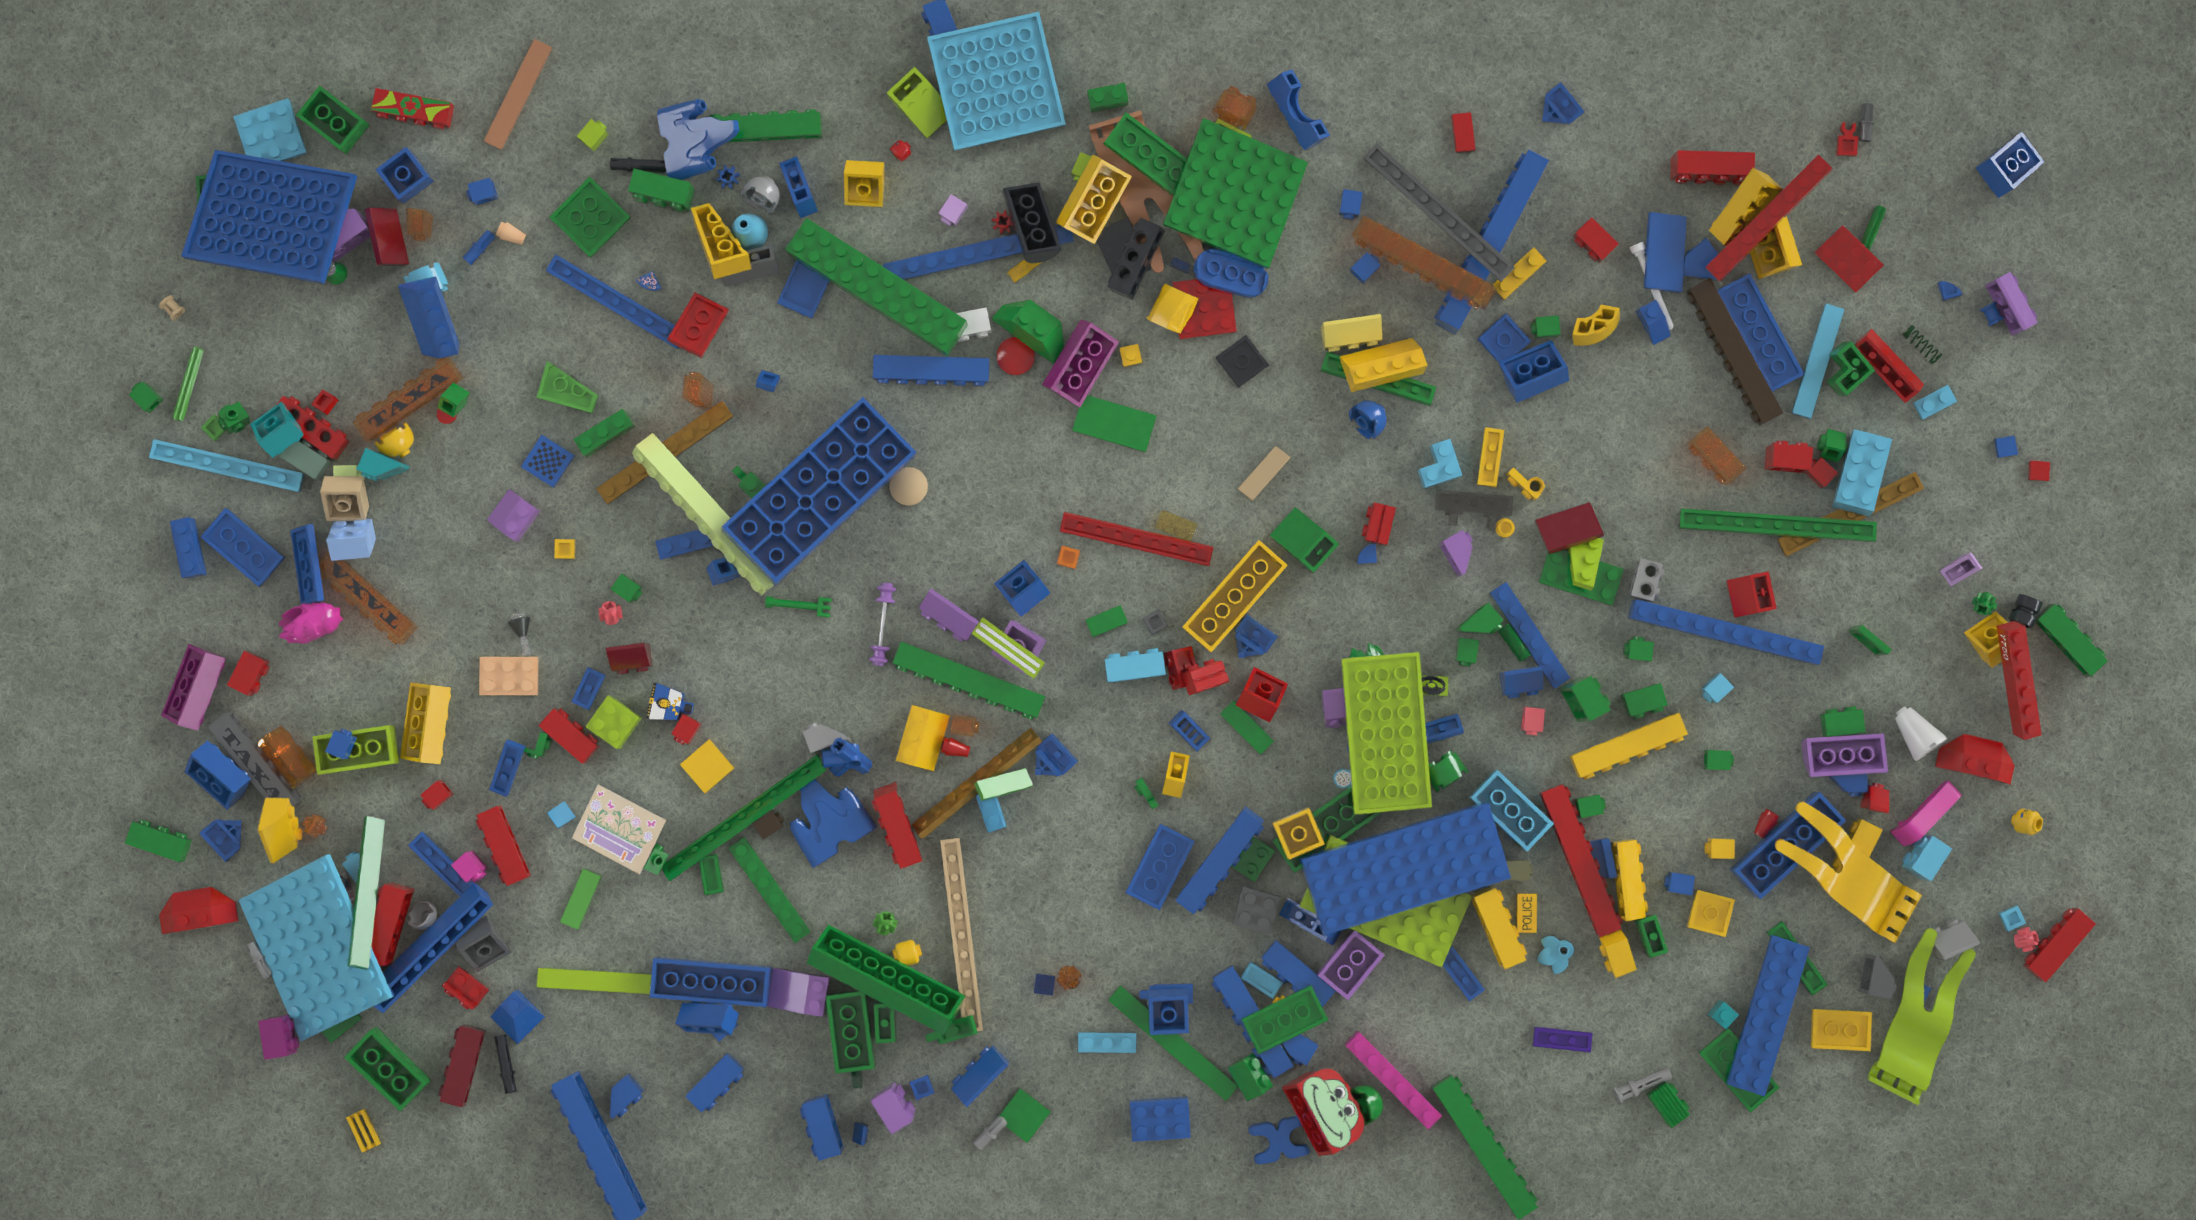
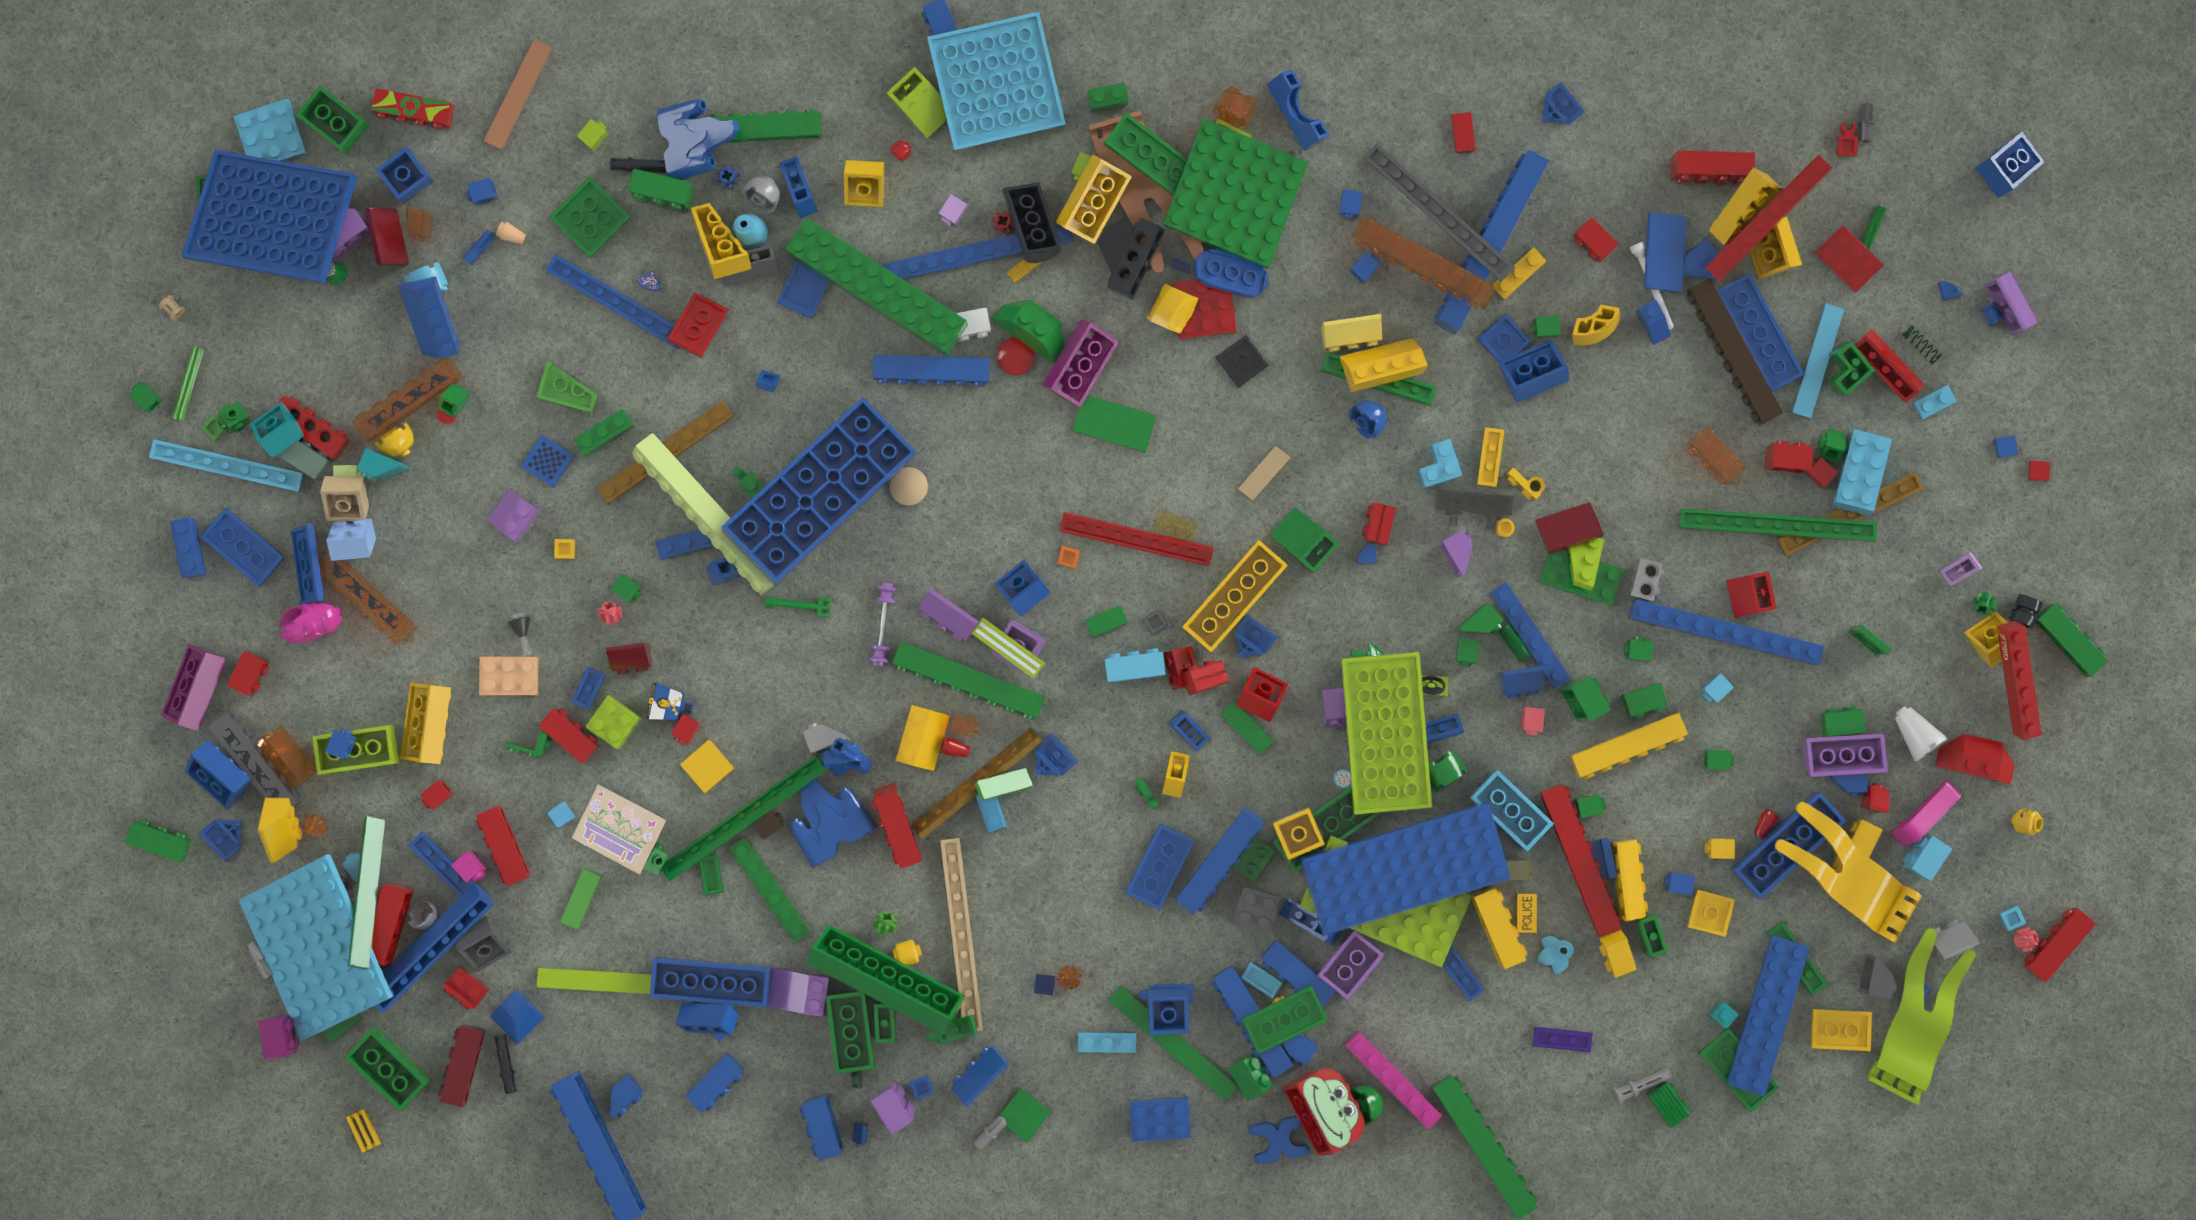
red wedge [159,887,239,934] -> none
red plate [311,389,339,416] -> none
blue plate [489,739,526,797] -> none
clear orange brick [683,372,714,408] -> none
yellow plate [1119,344,1142,367] -> none

